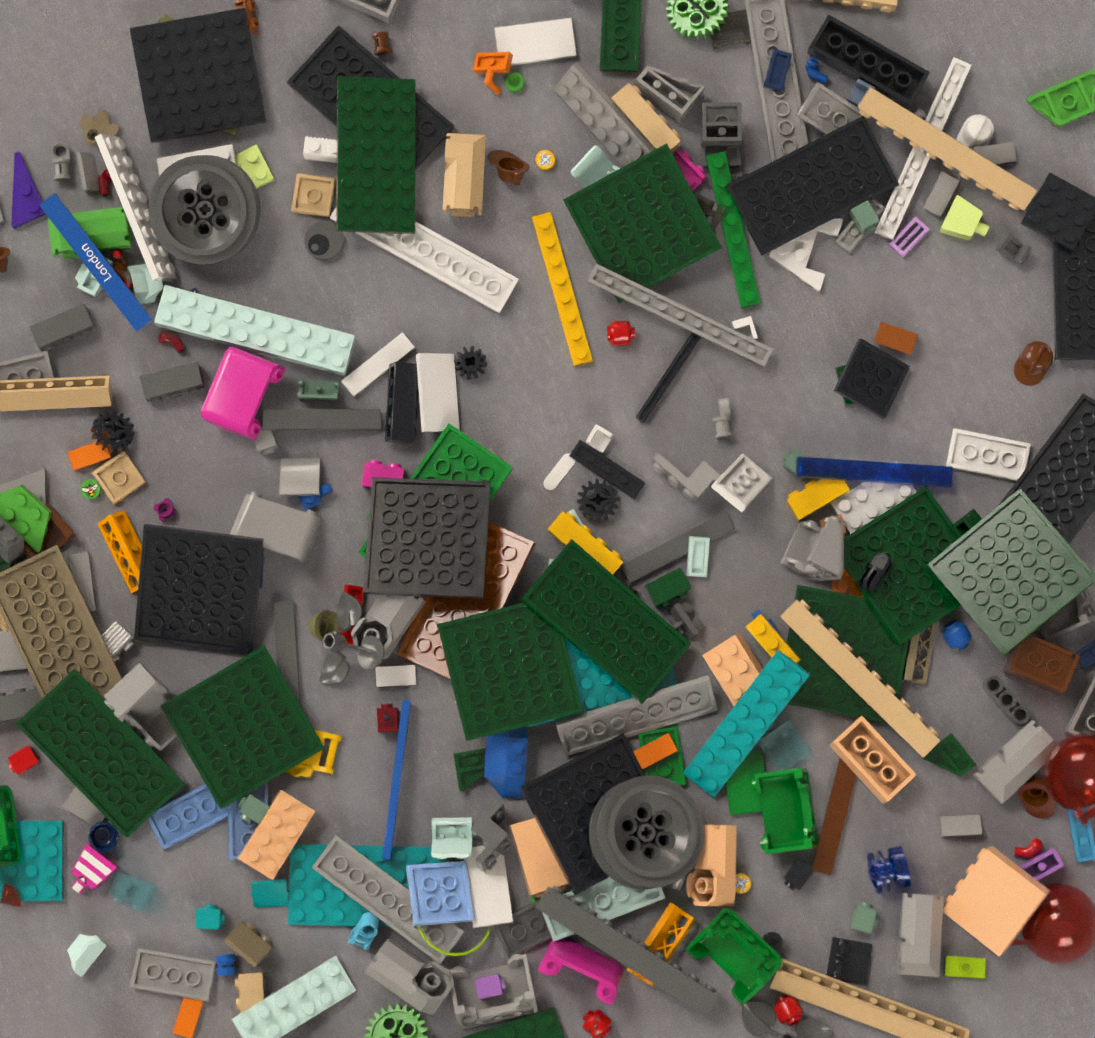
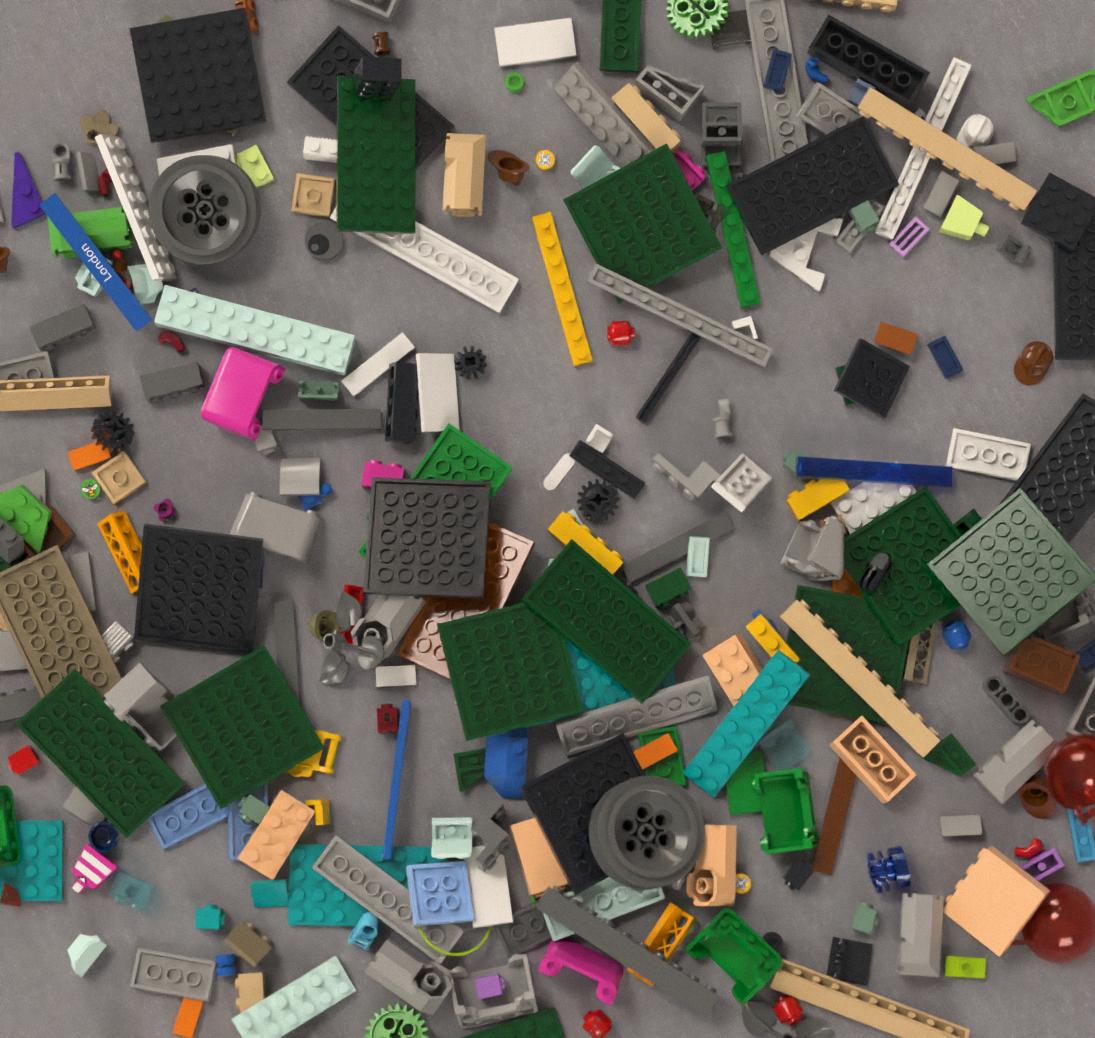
orange plate [472,52,513,95] -> none
none -> yellow tile [305,799,331,825]
none -> black brick [354,56,402,99]
none -> dark blue tile [927,335,963,380]

